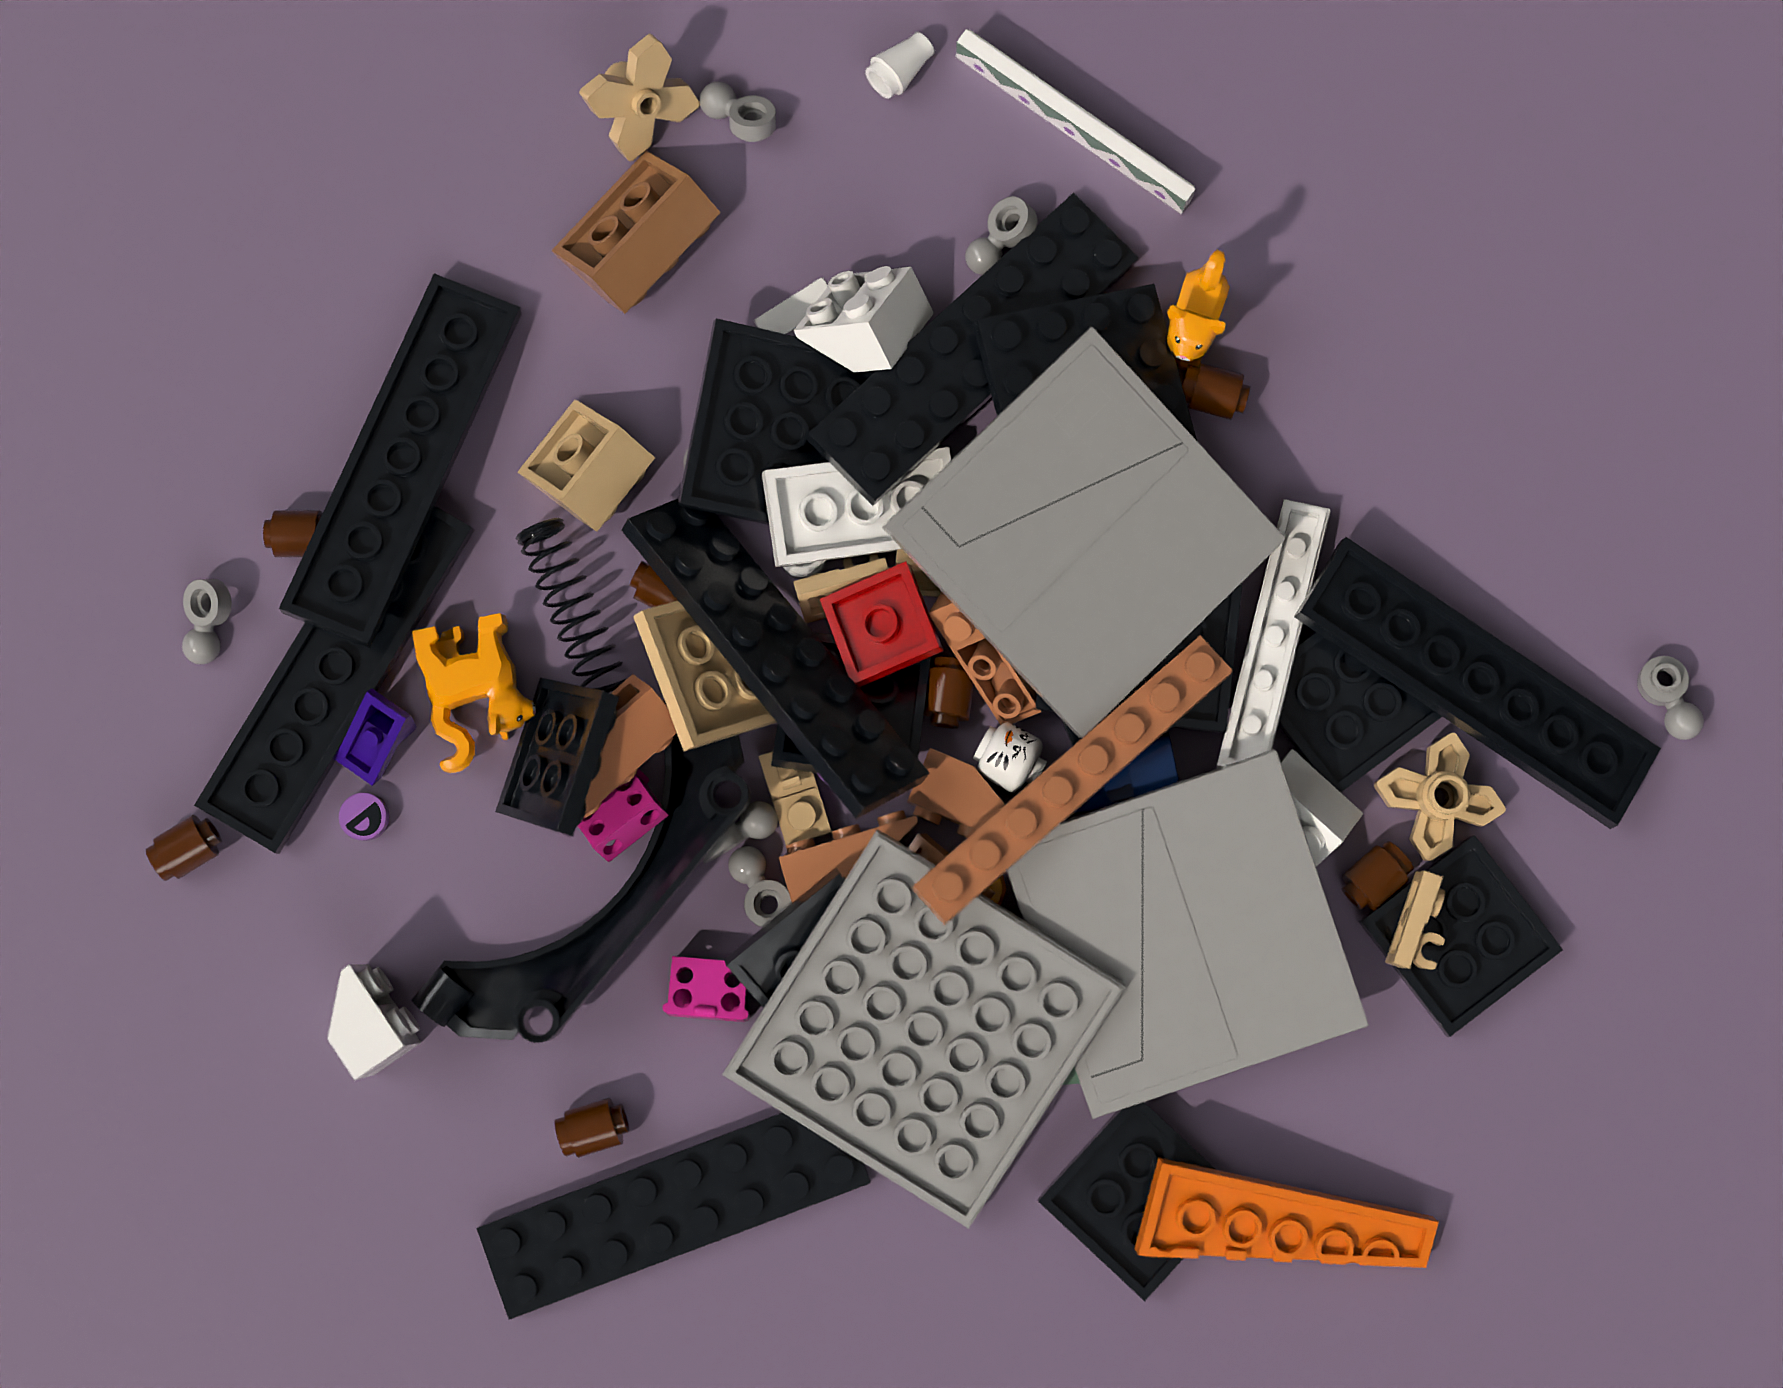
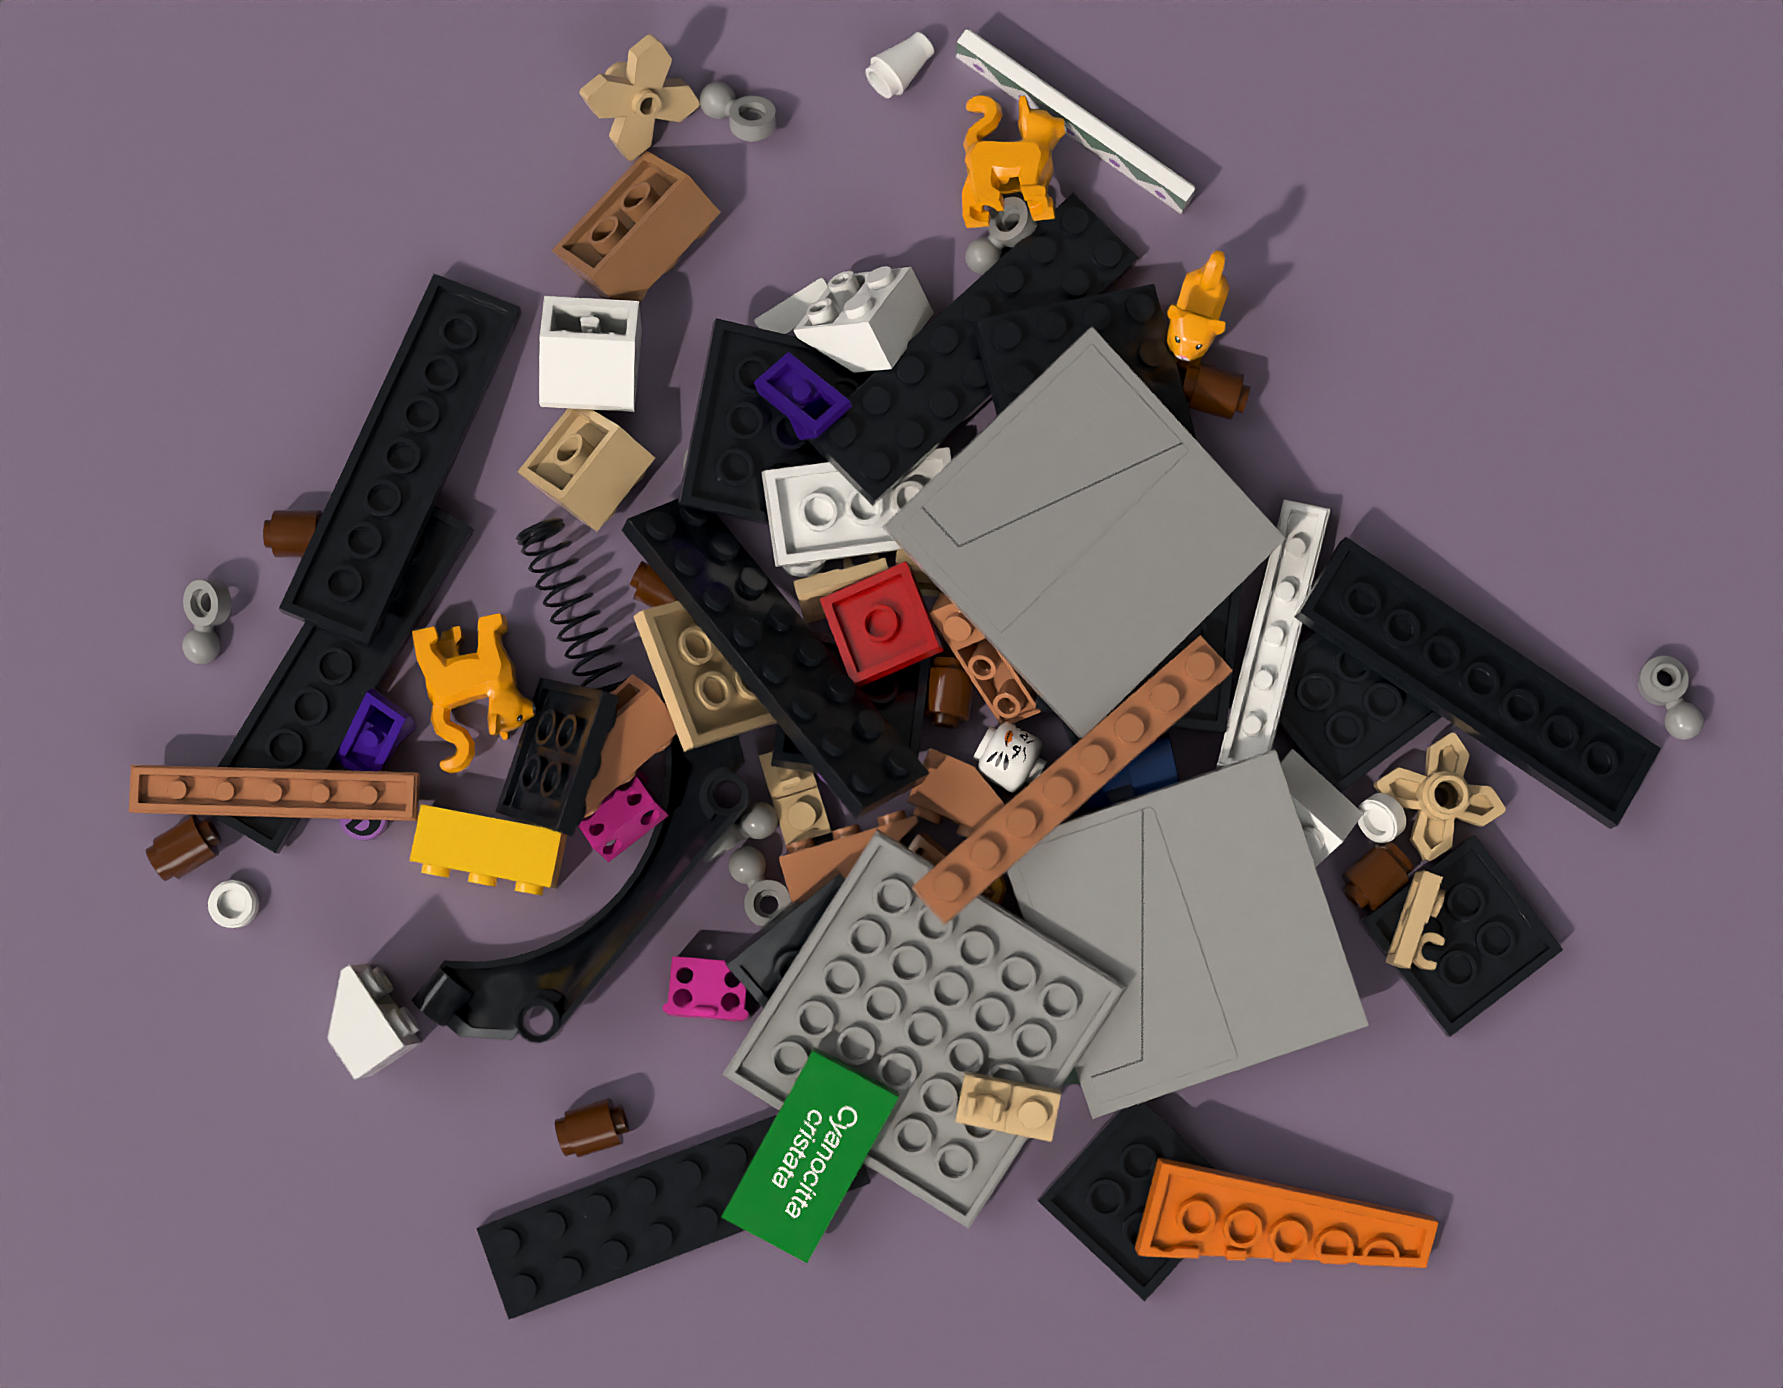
none -> nougat tile [128,765,420,821]
none -> white tile [208,880,259,928]
none -> yellow brick [409,804,567,896]
none -> white slope [539,296,642,412]
none -> green tile [721,1047,900,1263]
none -> dark purple slope [754,352,852,440]
none -> tan plate [955,1071,1061,1142]
none -> light orange animal [962,95,1067,228]
none -> white tile [1358,793,1406,843]

